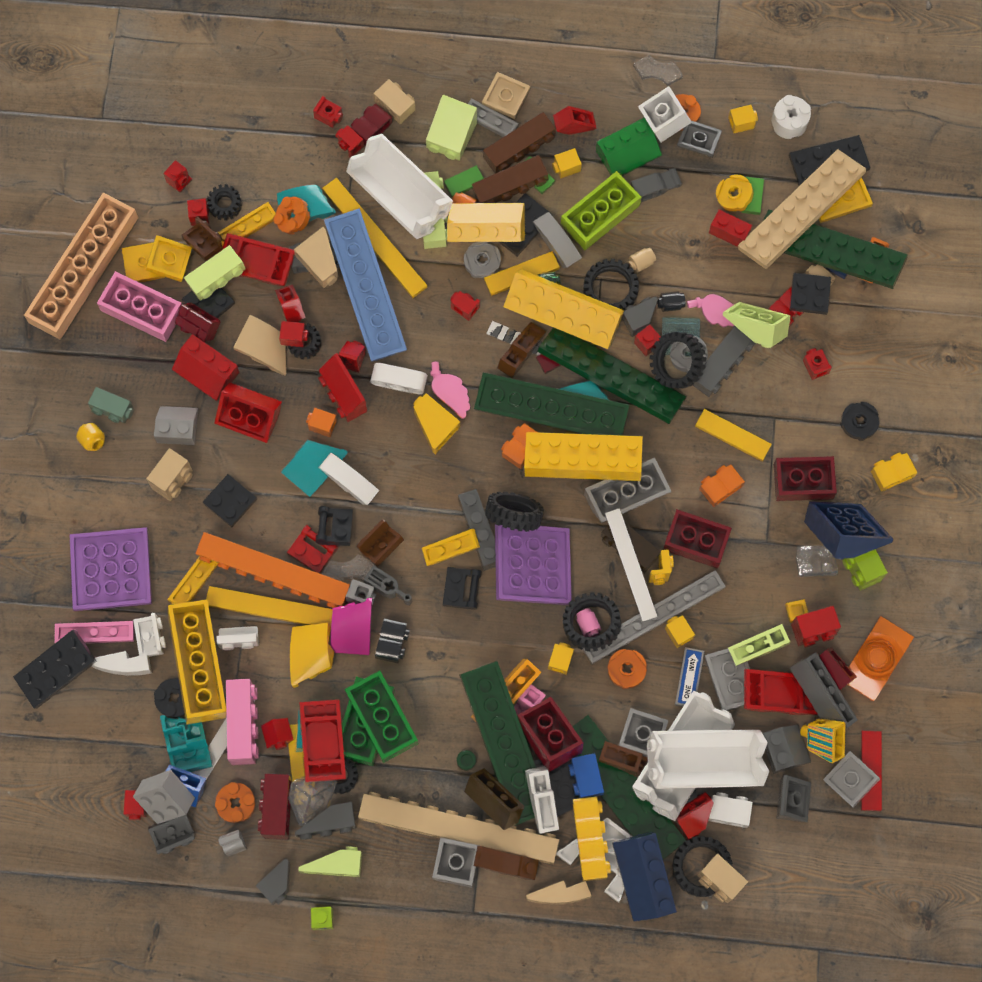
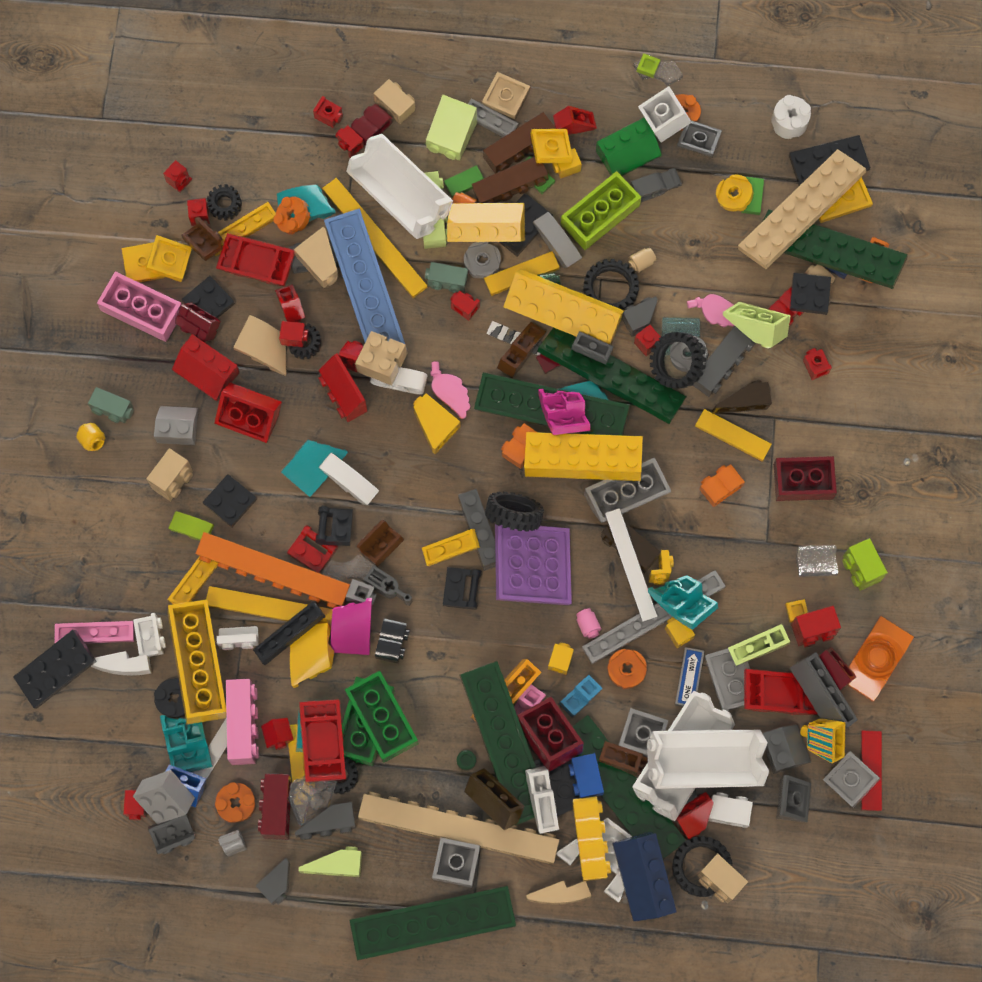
light nougat brick [24,193,138,340] -> none
medium lavender plate [70,527,152,611] -> none
yellowish green brick [184,245,246,301] -> none
orange brick [306,408,337,437] -> none
lime brick [311,907,333,930] -> none
reddish brown slope [473,846,539,880] -> none
black tyre [563,592,621,652] -> none
black brick [657,291,686,312] -> none
dark red brick [663,509,732,569] -> none
red brick [709,210,752,247] -> none
yellow brick [728,105,758,134] -> none
dark blue slope [804,501,893,560] -> none
black plate [840,402,880,441] -> none
yellow brick [871,452,917,491] -> none
none -> lime slope [168,511,214,541]
none -> black tile [253,601,326,665]
none -> dark green plate [349,886,516,961]
none -> tan piece [355,331,408,386]
none -> sand green brick [425,262,468,293]
none -> yellow plate [530,129,573,163]
none -> dark pink slope [538,389,590,435]
none -> dark azure slope [559,675,603,718]
none -> dark grey brick [571,331,614,365]
none -> lime plate [636,53,660,78]
none -> teal slope [648,575,718,630]
none -> dark brown slope [712,380,772,414]

